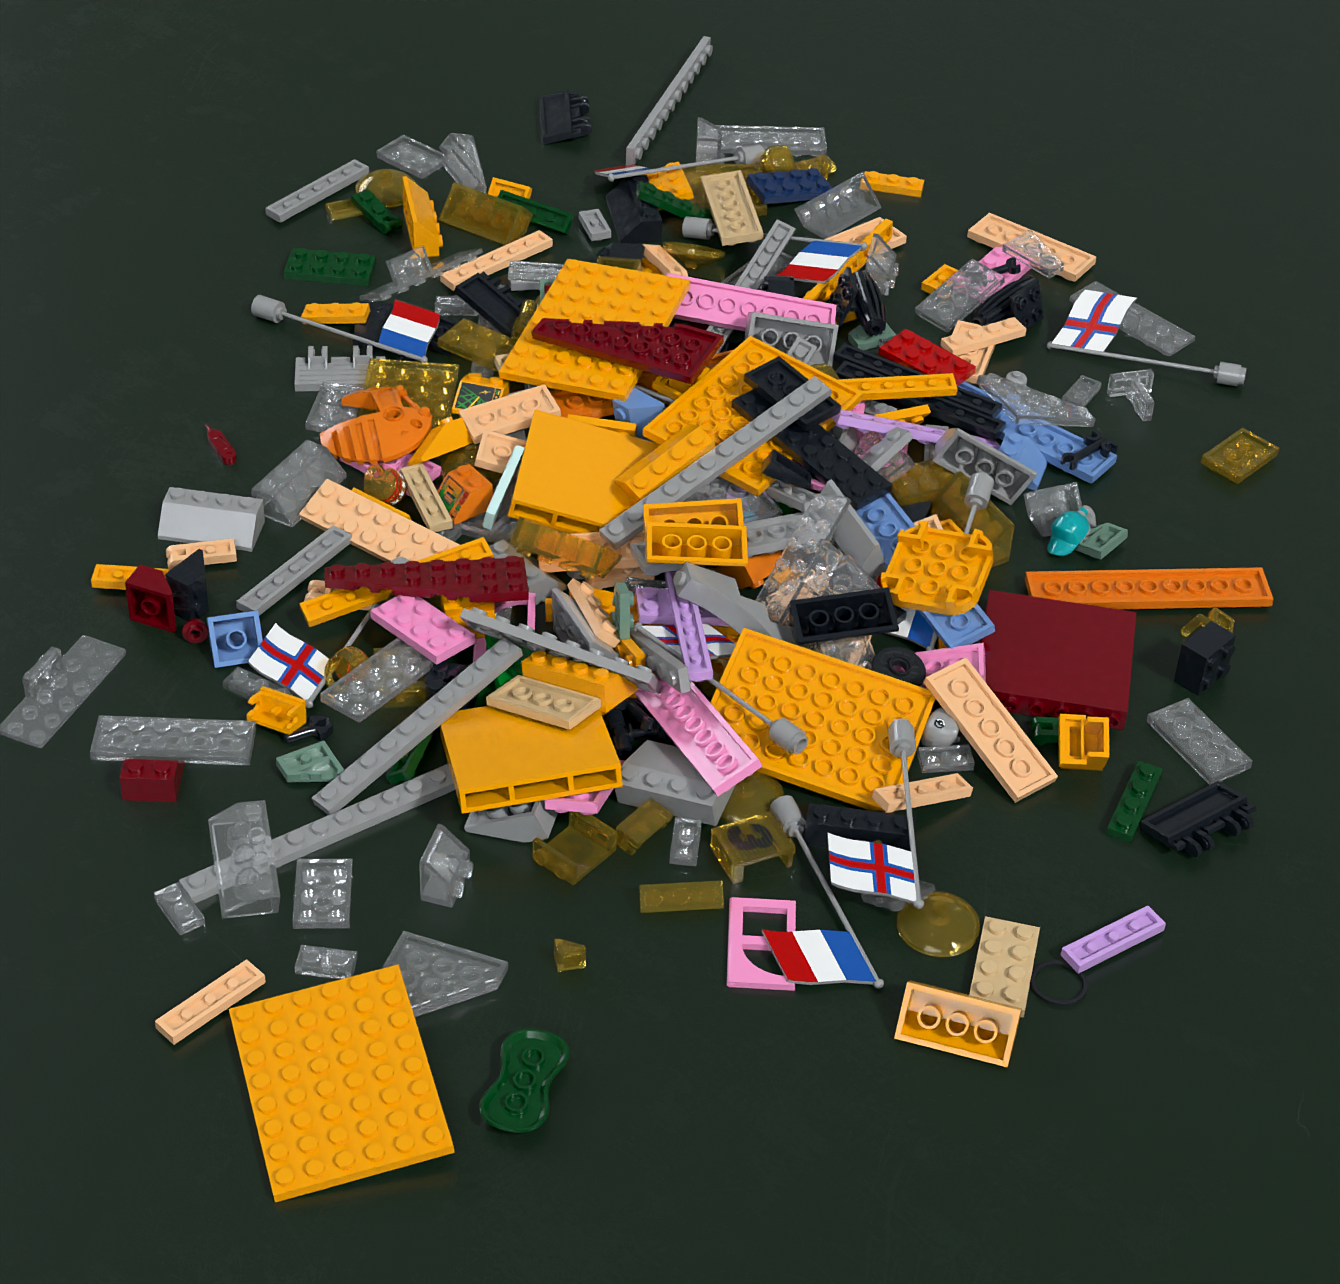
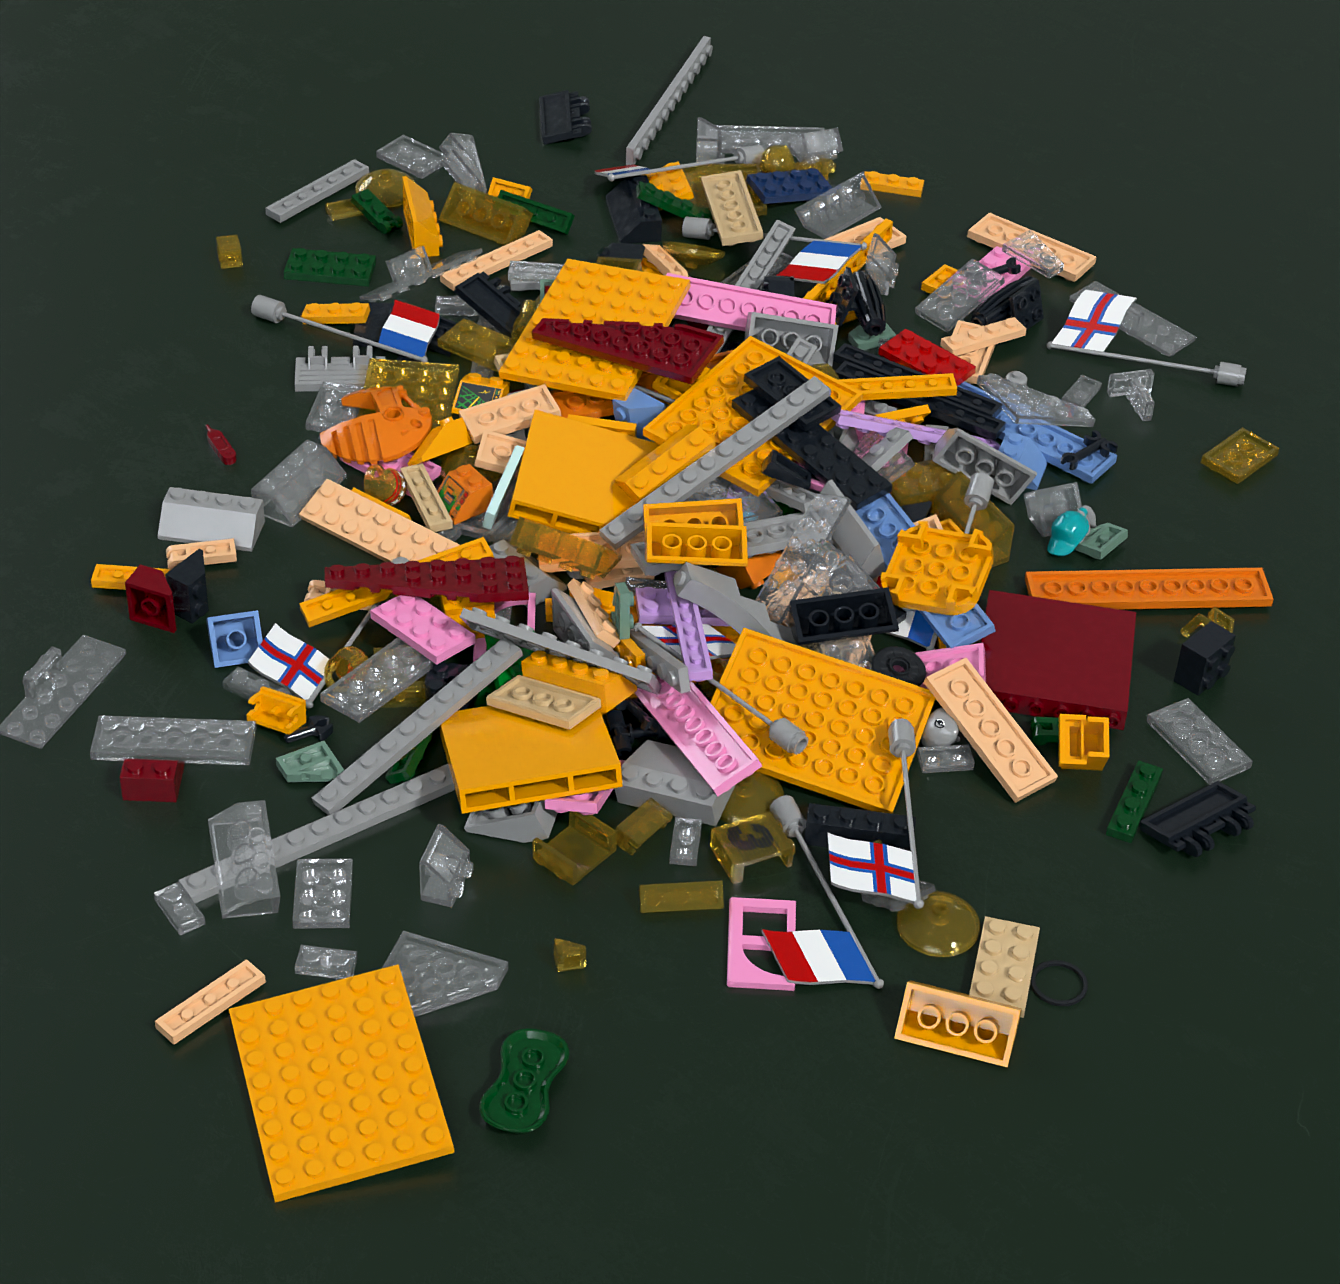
dark red plate [182,619,208,643] -> none
light grey plate [236,525,352,616] -> none
light grey plate [579,209,611,241] -> none
light nougat plate [872,773,973,813] -> none
lavender plate [1061,906,1166,974] -> none
none -> clear yellow brick [216,235,243,269]
none -> clear slope [788,128,843,164]

